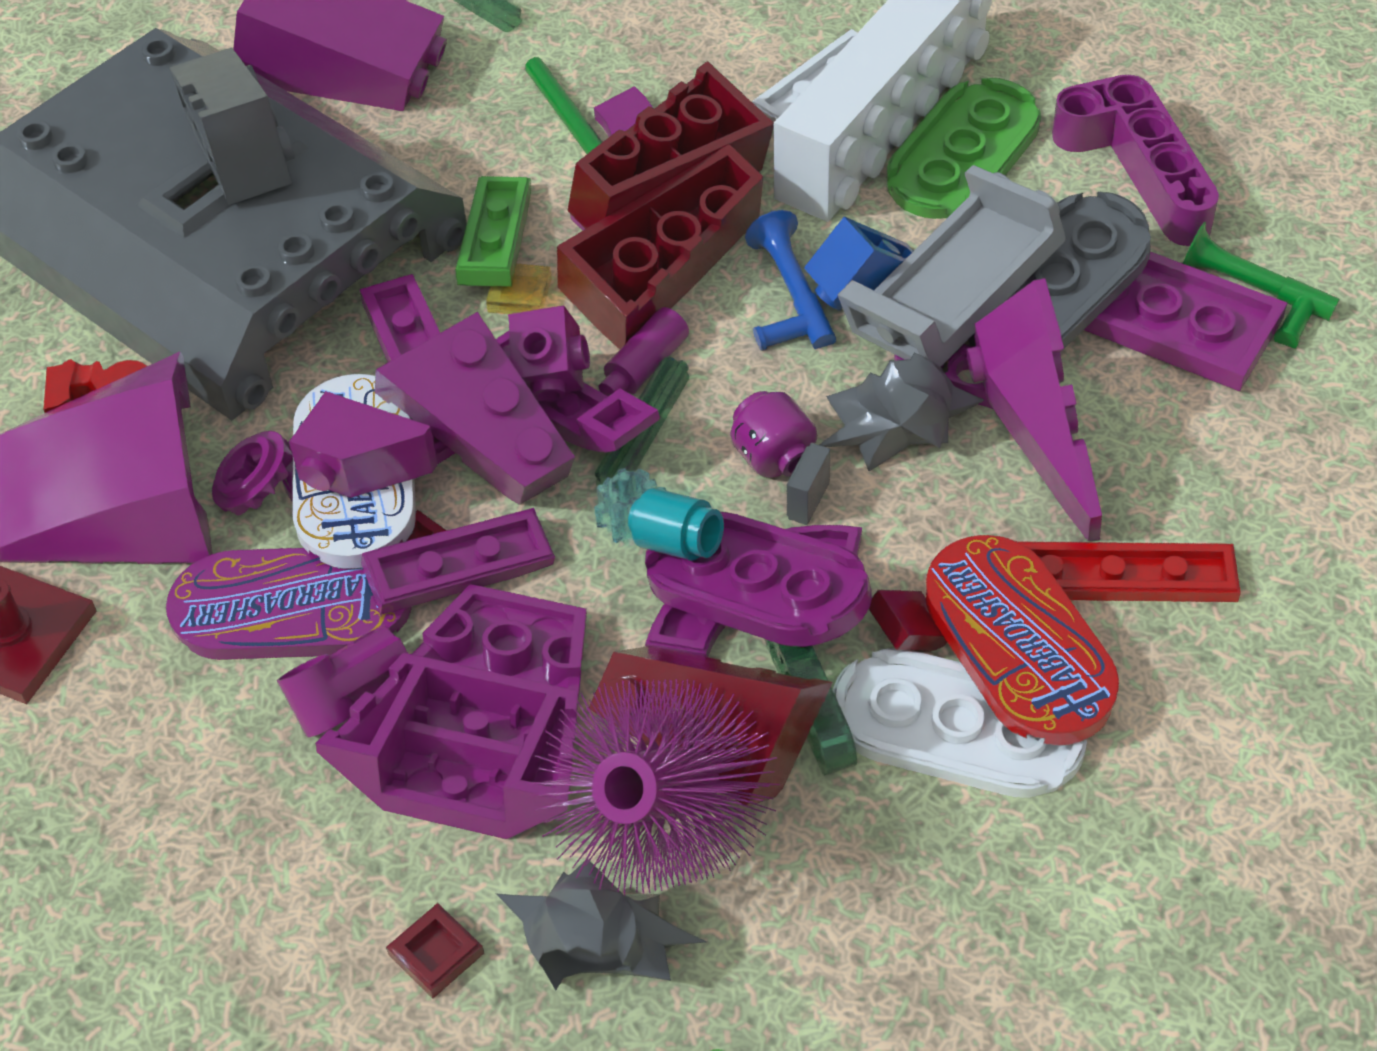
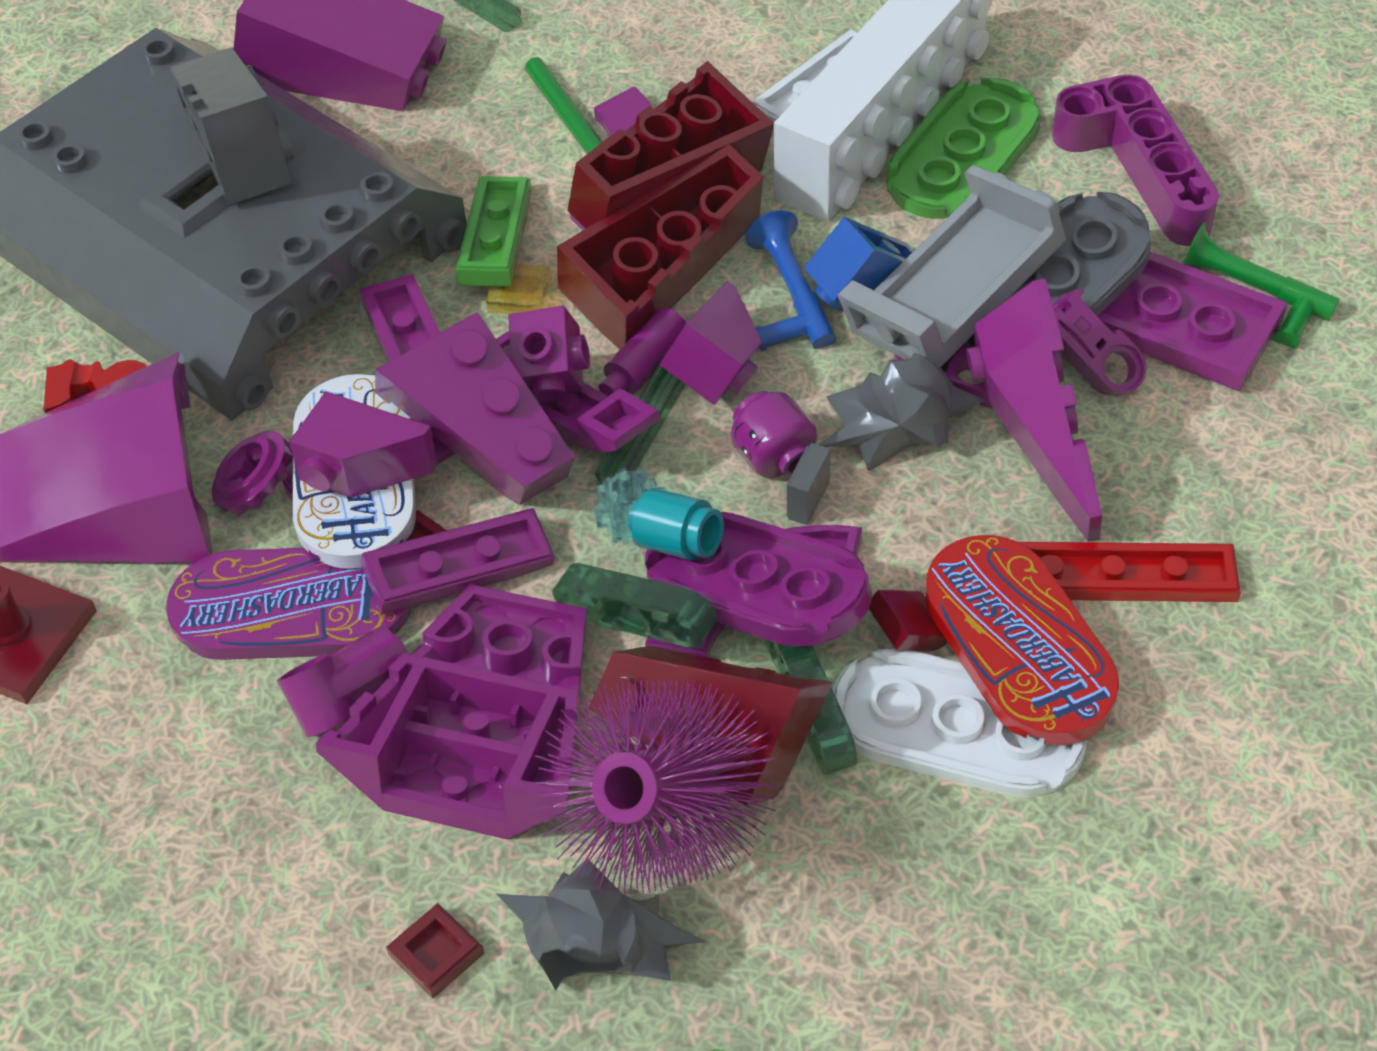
none -> clear green beam [552,563,717,648]
none -> magenta slope [659,281,762,405]
none -> magenta piece [1053,289,1146,395]

